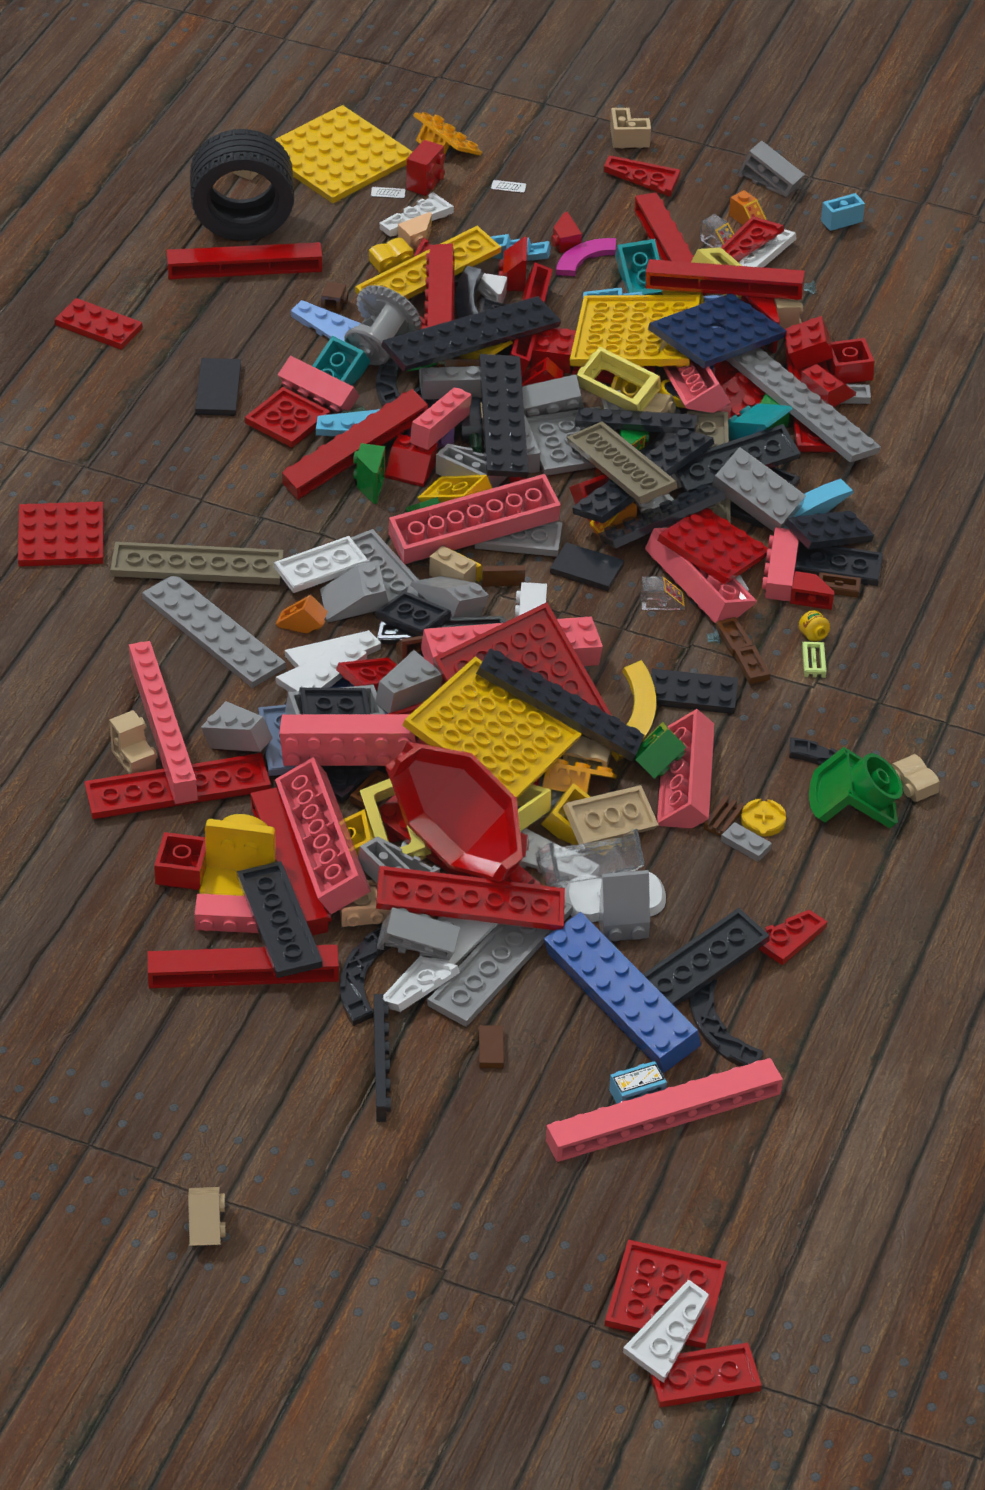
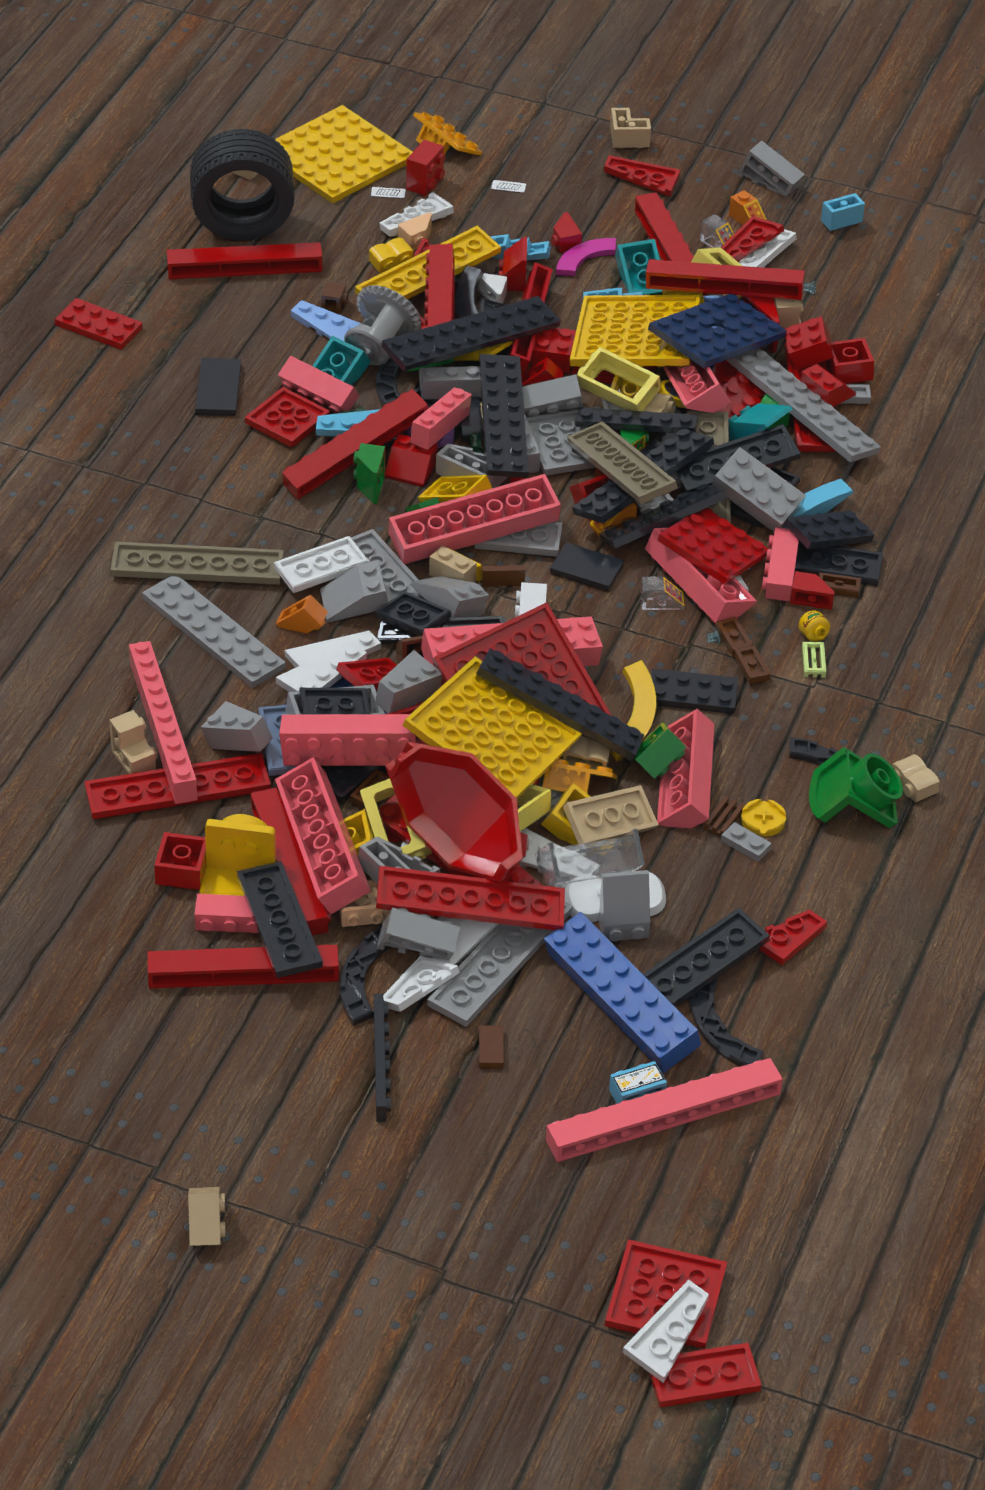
red plate [18,502,103,566] -> none
reddish brown tile [437,359,479,367] -> none

